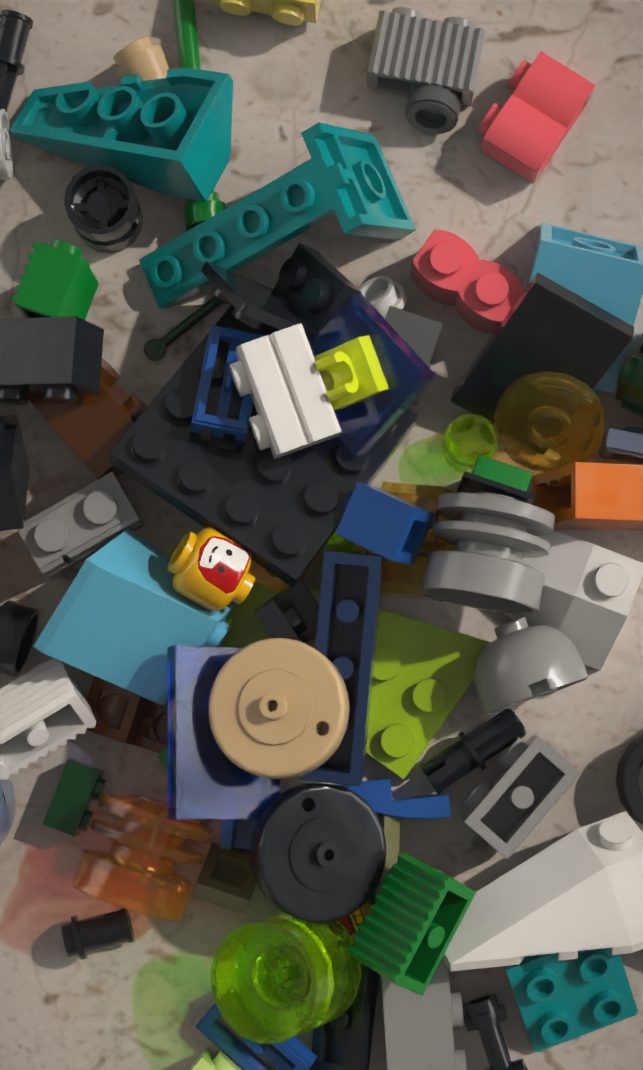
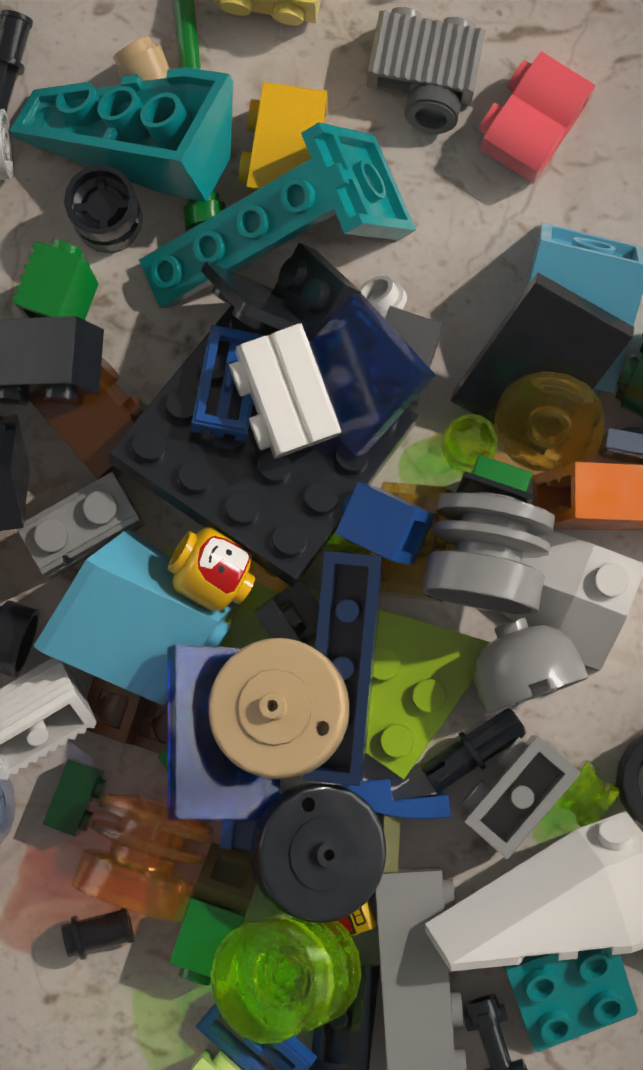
dark green hinge [144,296,228,361] -> none
neon yellow tile [314,335,389,410] -> none
green brick [349,852,476,996] -> none
coral brick [410,229,525,335] -> none
none -> green brick [169,896,247,986]
none -> yellow brick [238,82,328,195]
none -> clear neon green wheel [555,760,621,827]

